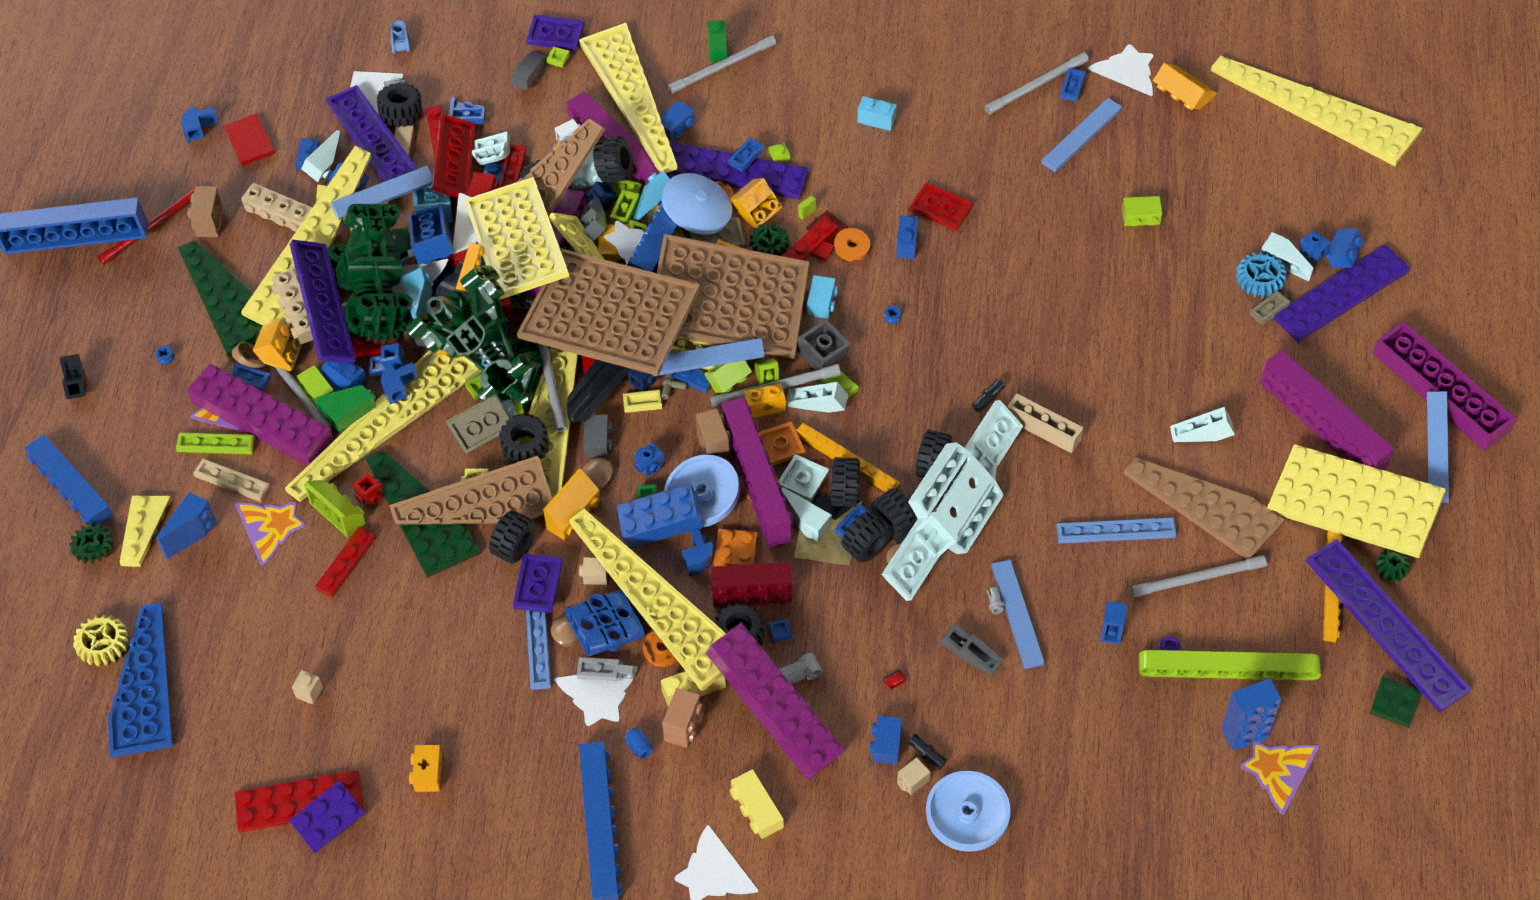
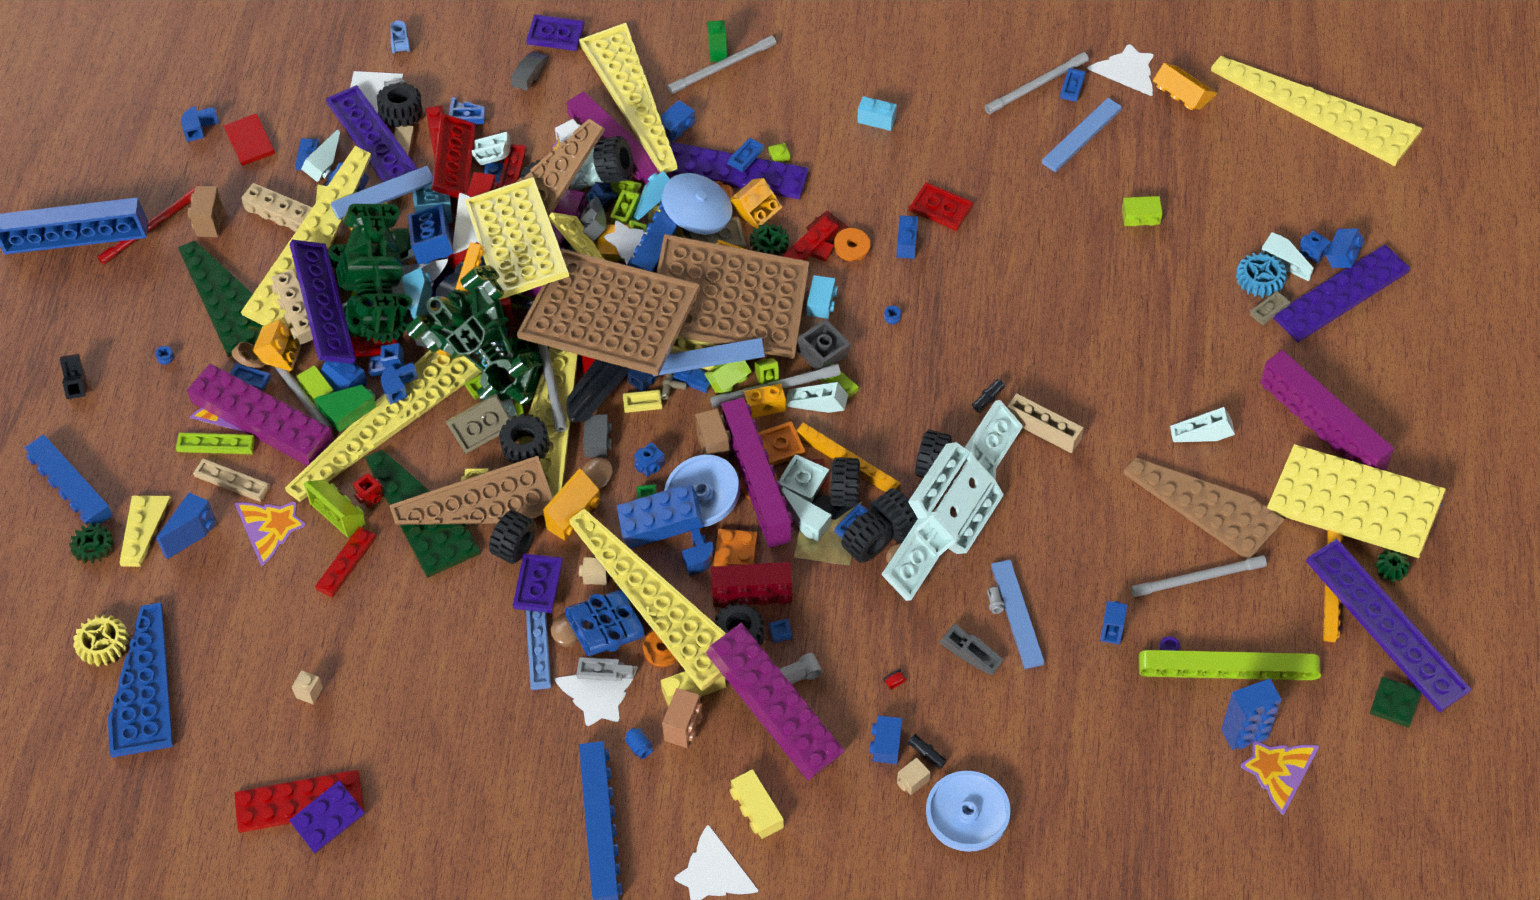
light orange brick [409,745,442,792] -> none
lime plate [547,47,570,68] -> none
lime tile [798,196,816,220] -> none
medium blue tile [1056,517,1176,544] -> none
magenta brick [1373,322,1516,451] -> none
medium blue tile [1427,391,1449,503] -> none

